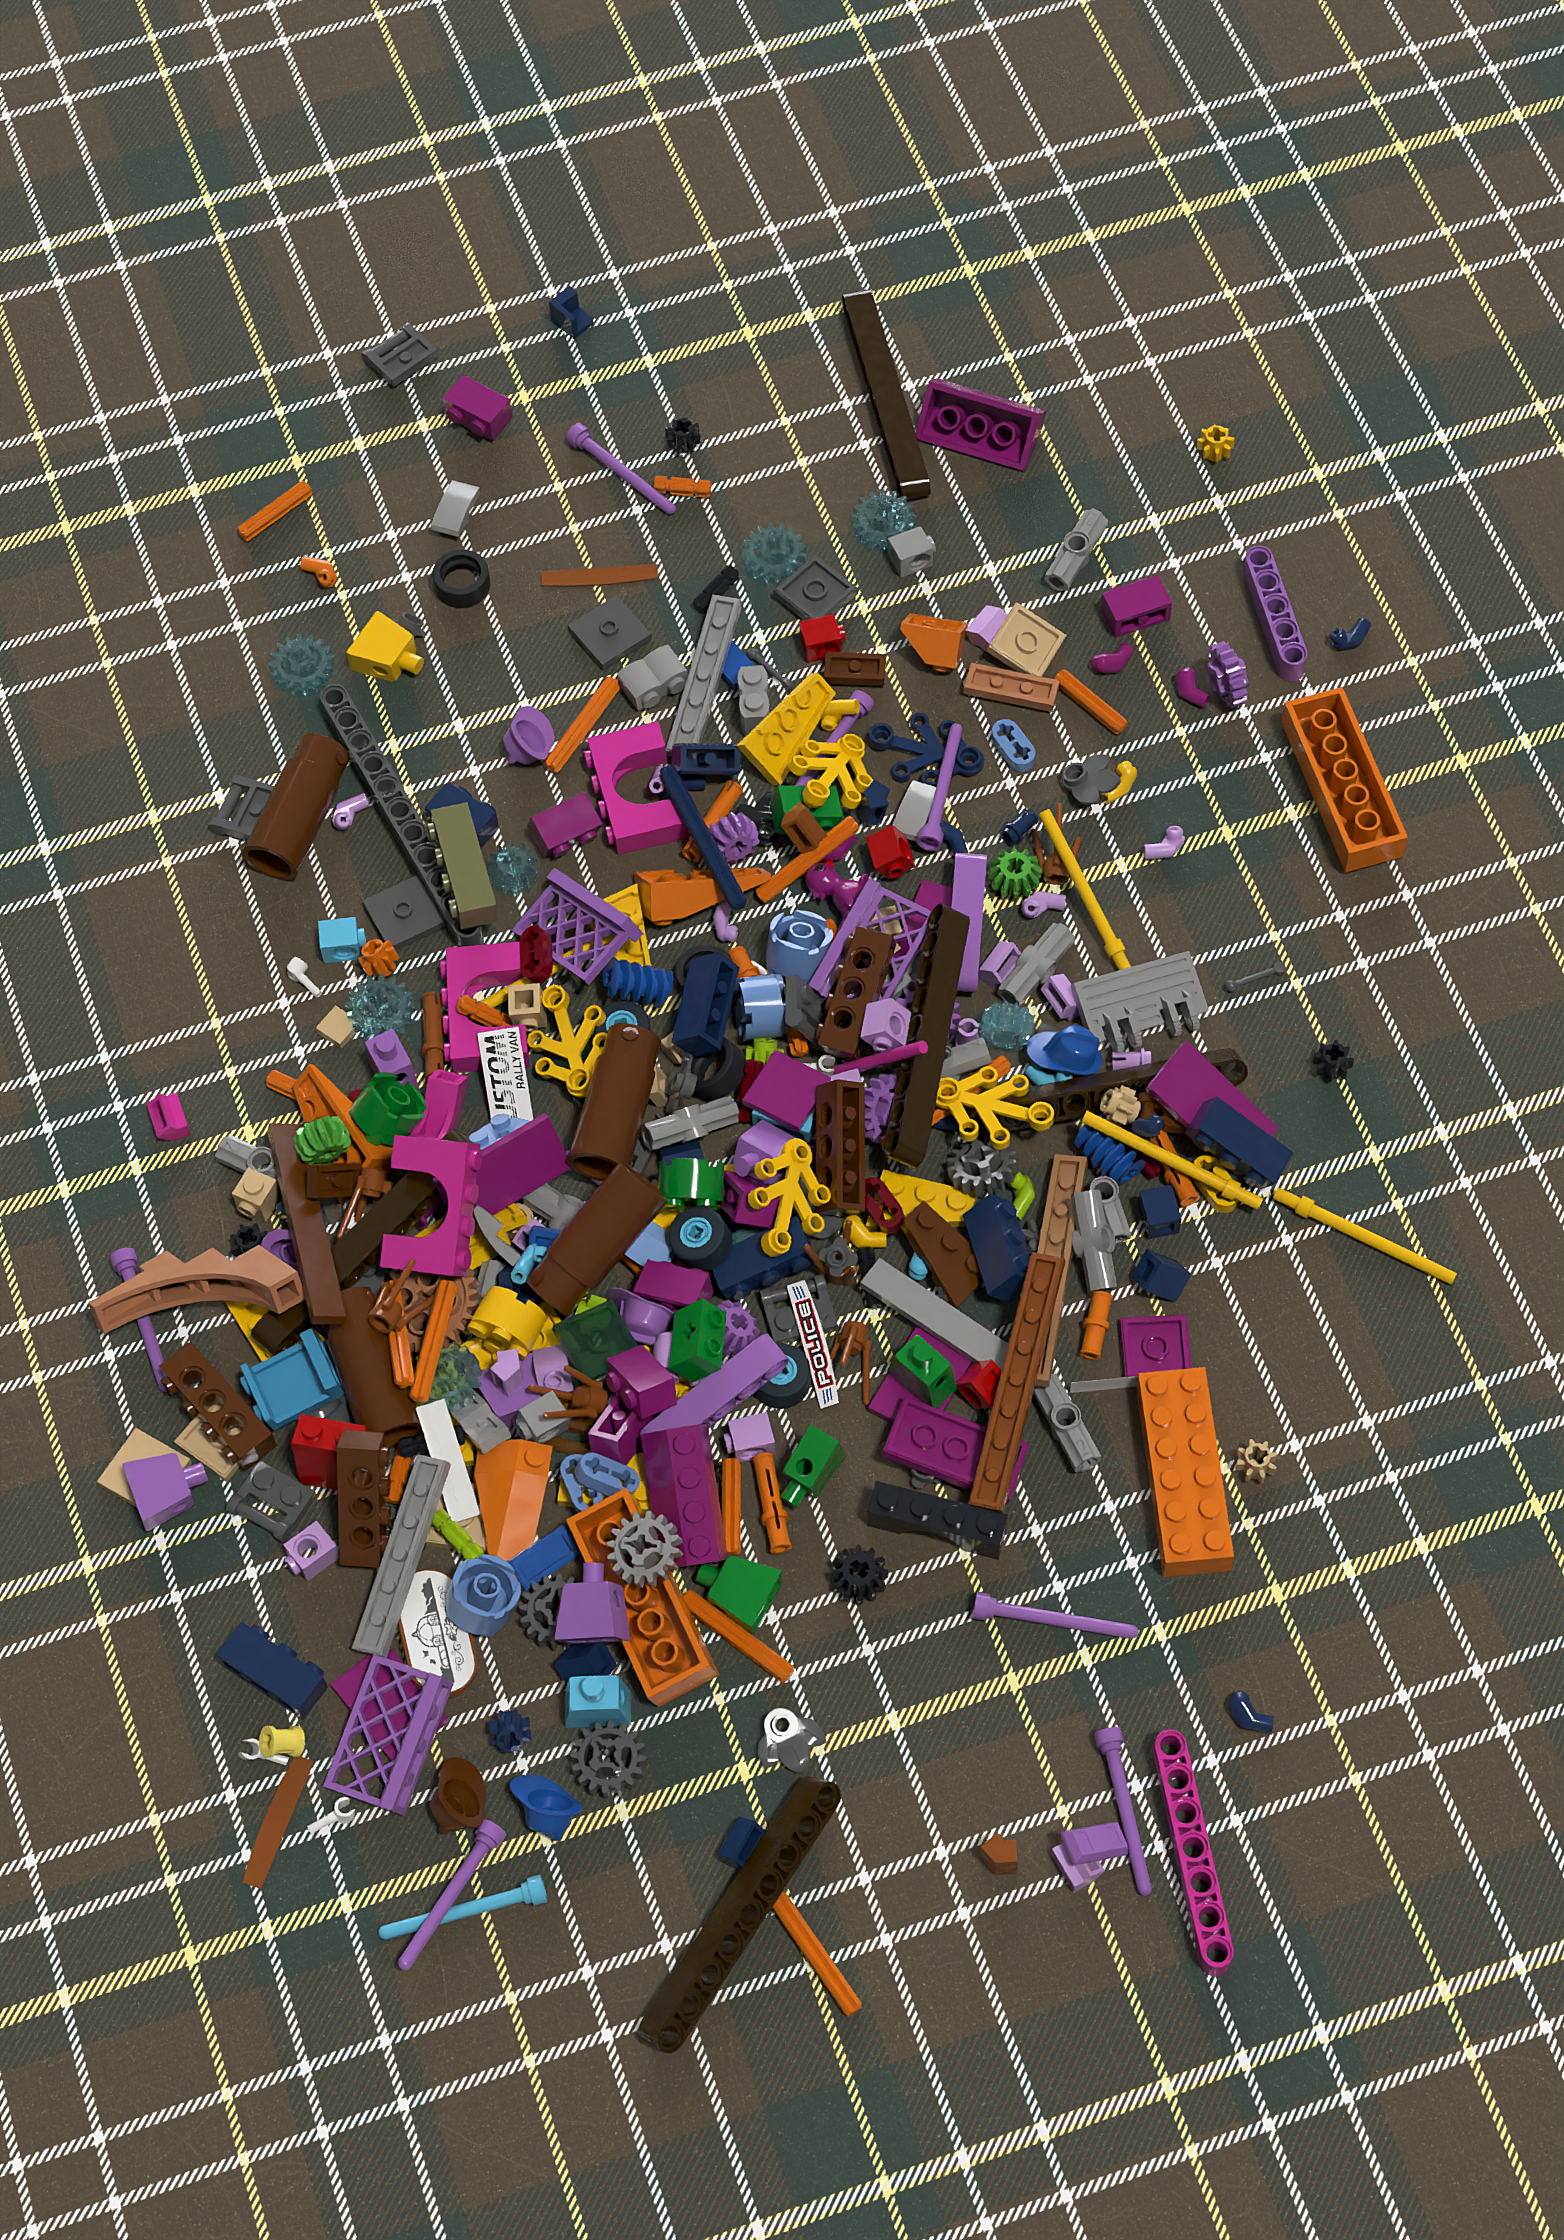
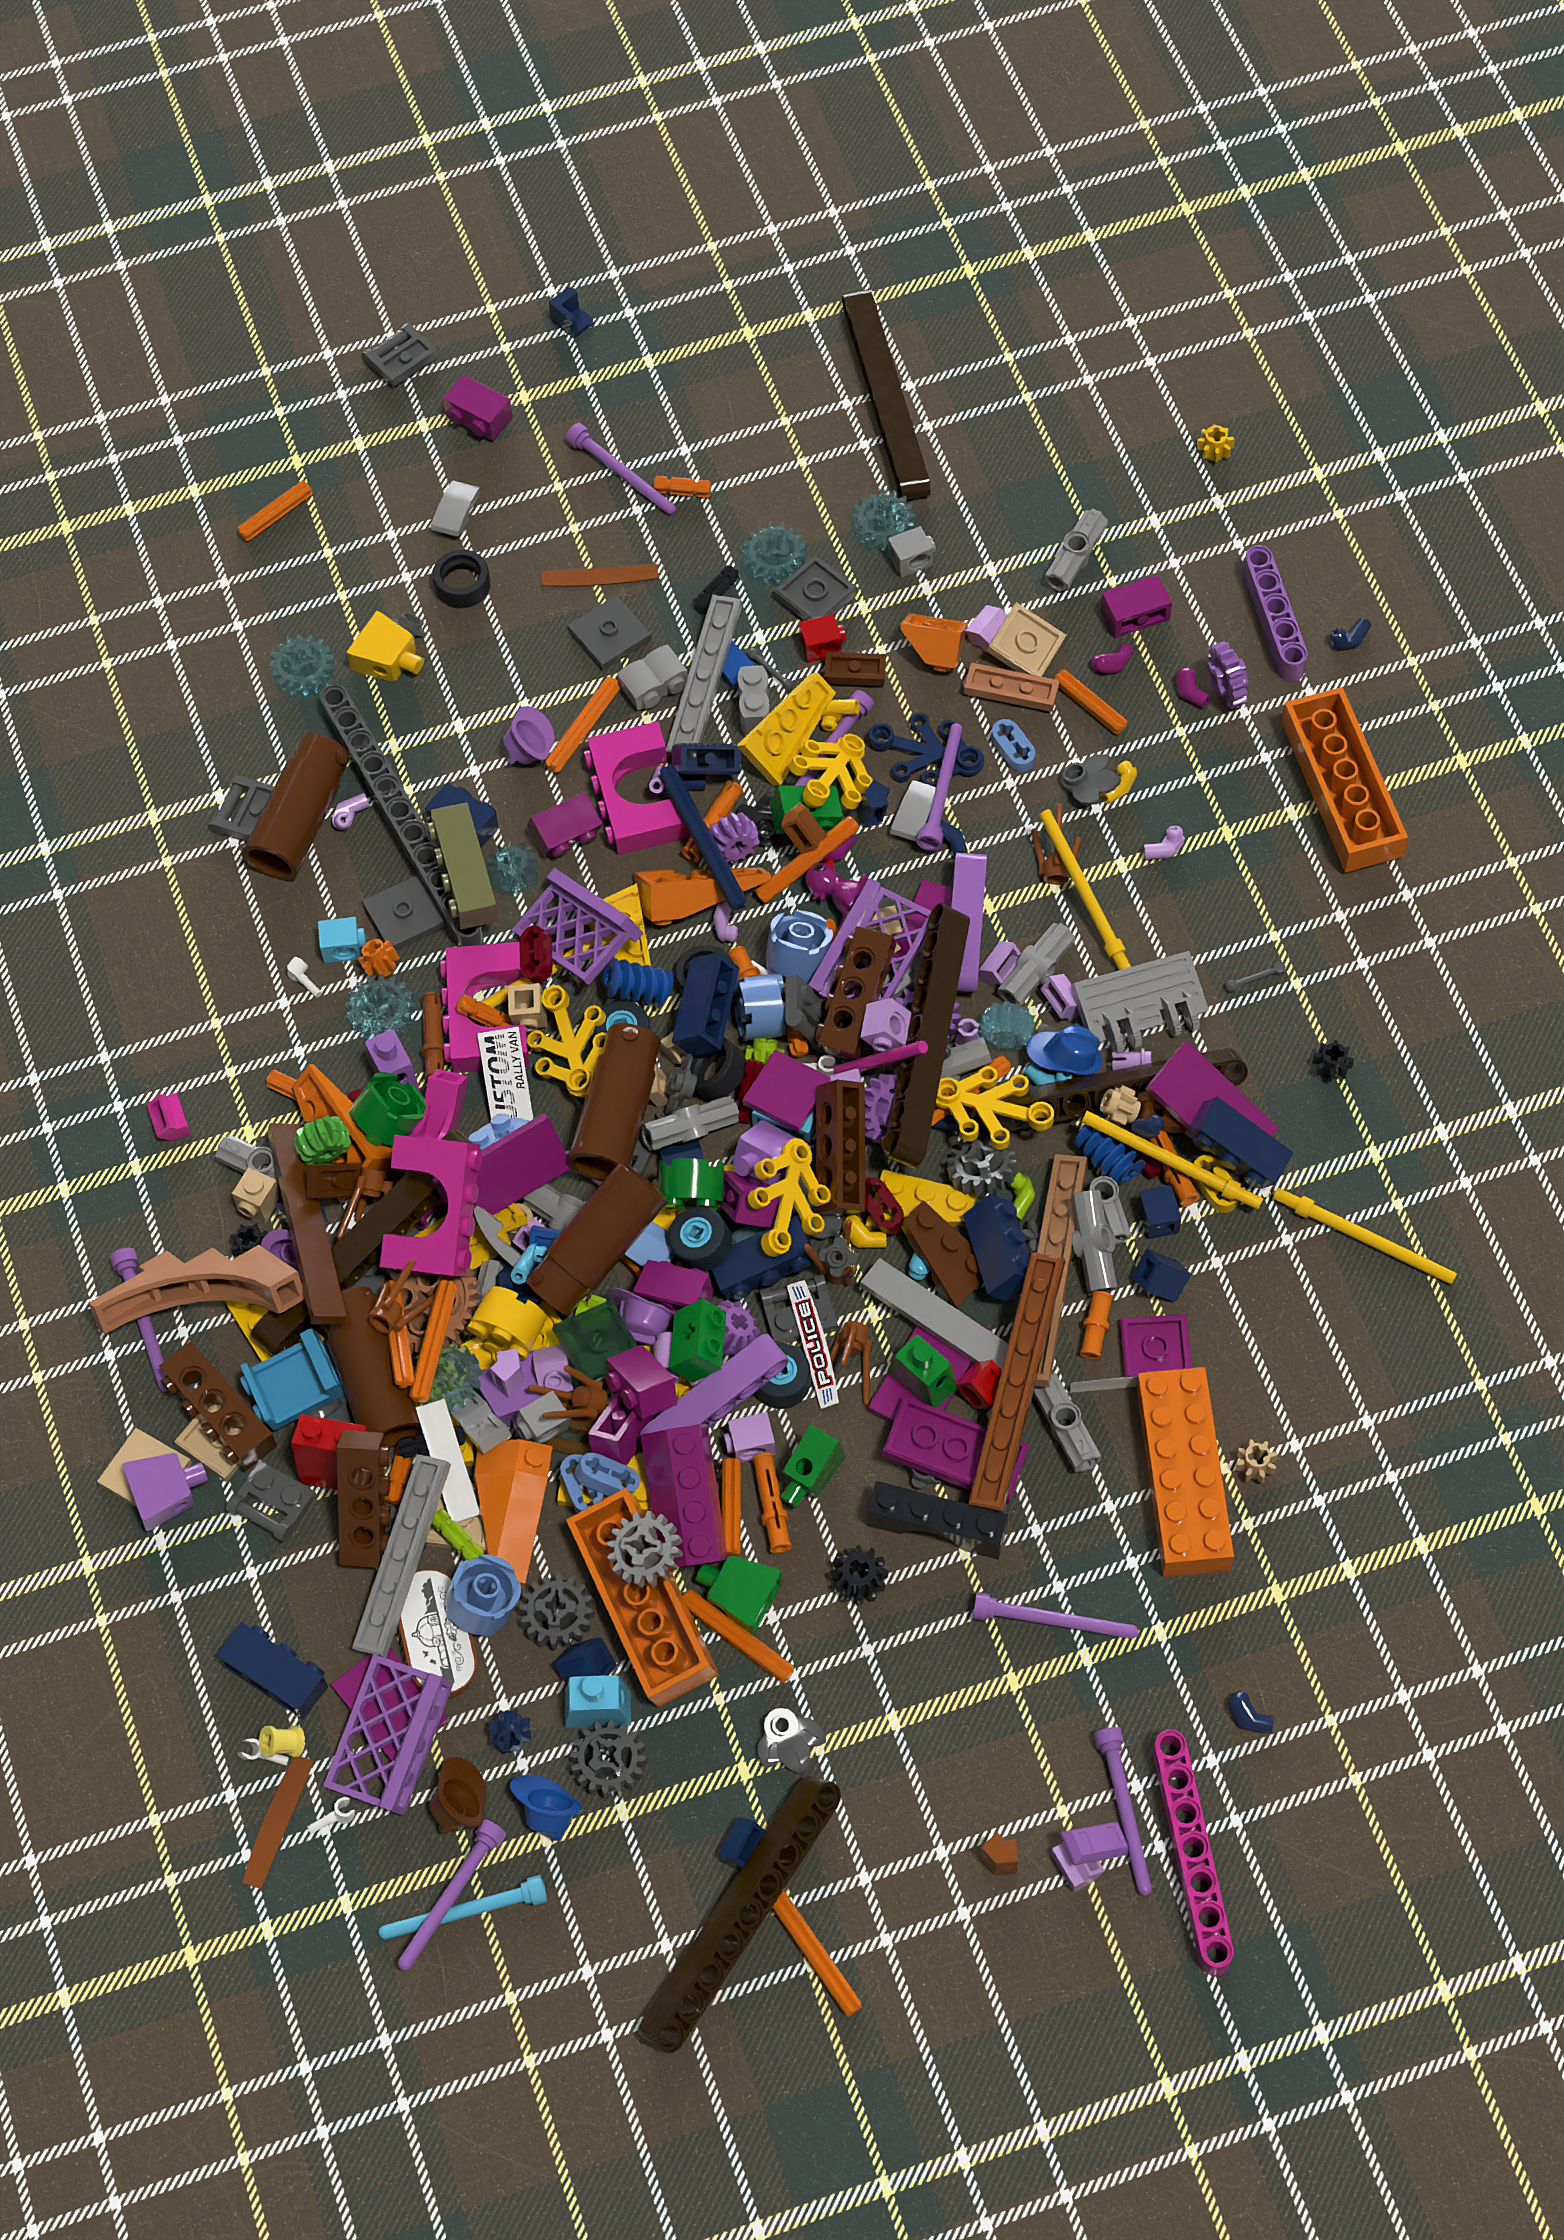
lavender brick [283,1521,339,1581] -> none
orange arm [300,556,337,587] -> none
tan tile [316,1006,361,1049] -> none
blue tile [506,1525,581,1591] -> none
medium lavender torso [555,1562,630,1644] -> none
black gear [665,417,701,455] -> none
black axle [856,1246,885,1310] -> none
red brick [866,825,915,880] -> none
magenta slope [915,378,1047,471] -> none
bright green gear [988,846,1042,901] -> none
dark blue pin [1000,808,1039,845] -> none
lavender arm [1021,891,1066,918] -> none

